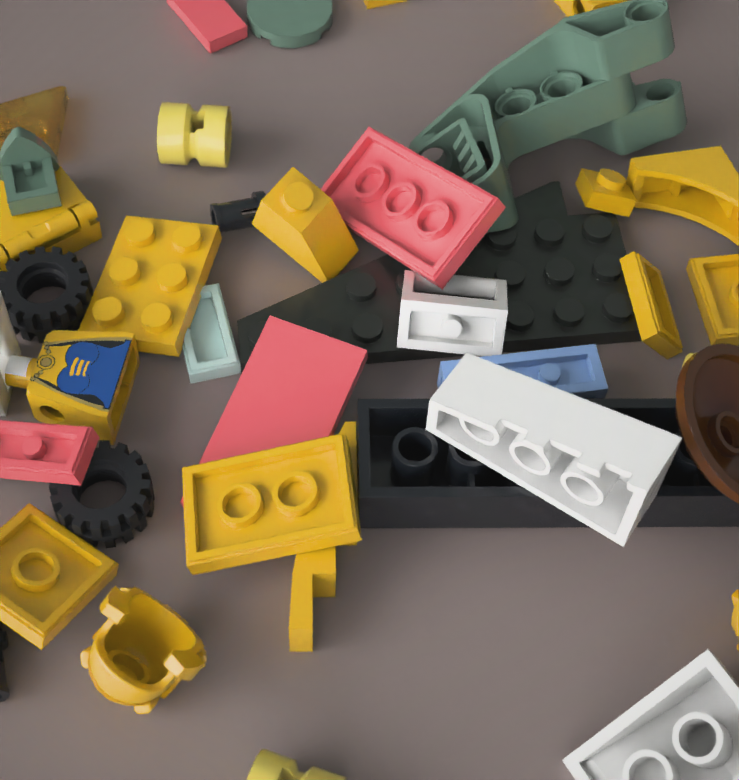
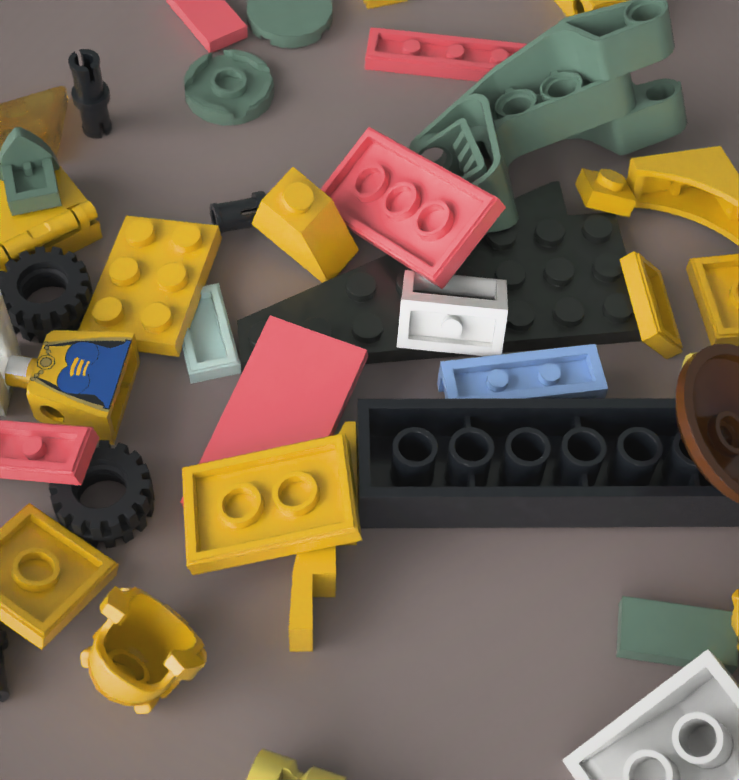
light yellow wheel [157,102,232,168] -> none
white wedge [426,352,682,547] -> none
none -> black pin [68,49,112,139]
none -> sand green tile [184,49,274,126]
none -> coral tile [365,27,527,82]
none -> sand green tile [616,596,738,674]

